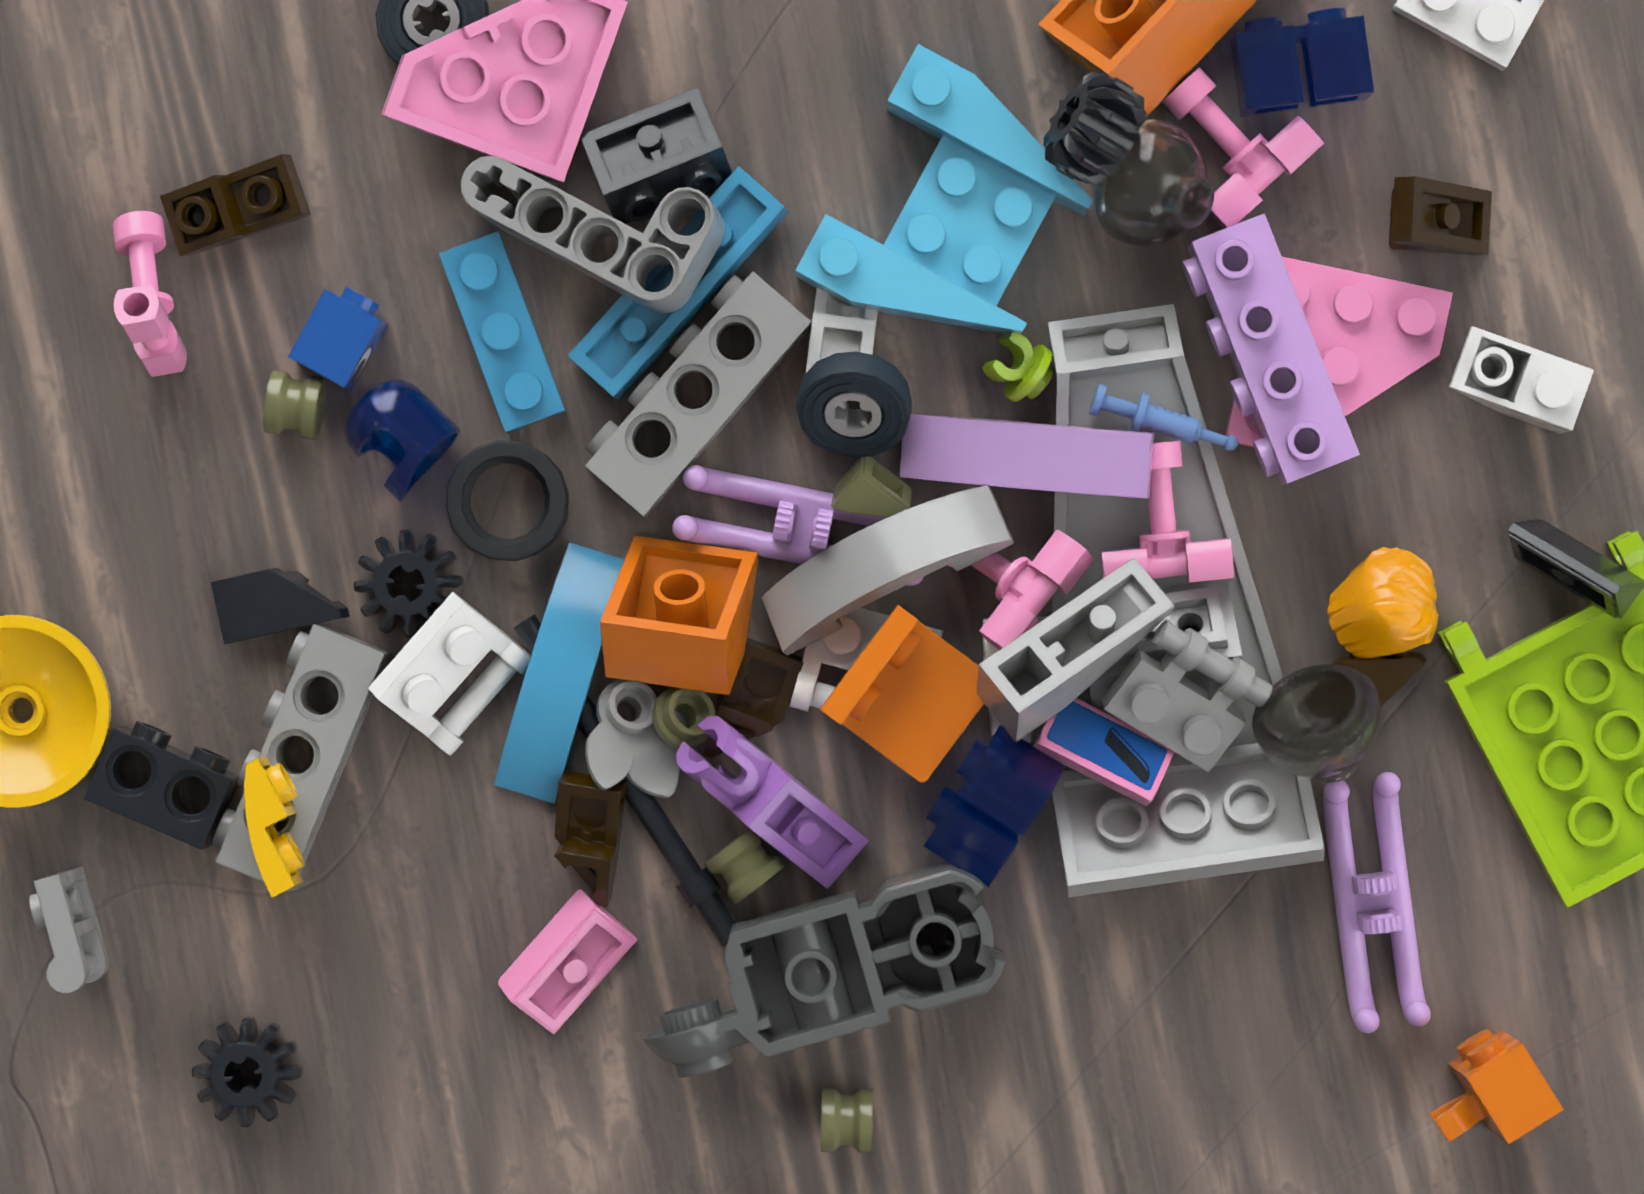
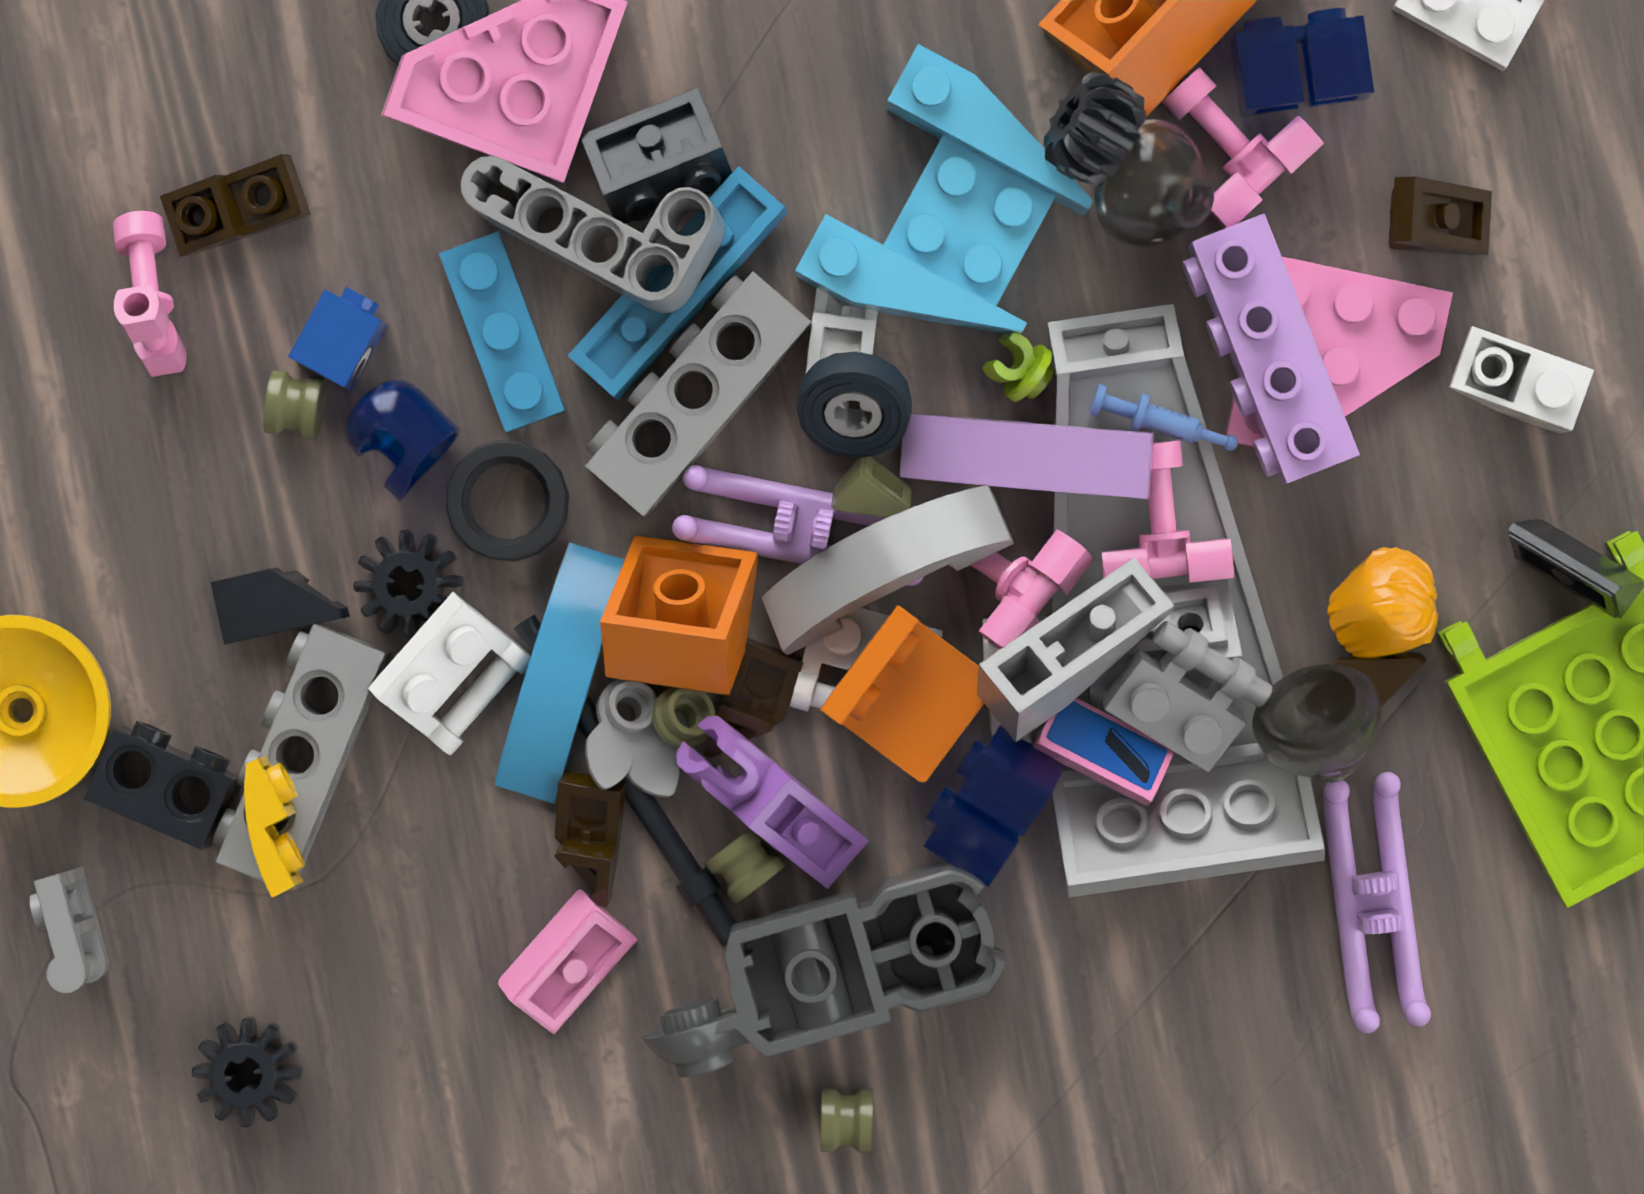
orange brick [1429,1029,1564,1144] -> none

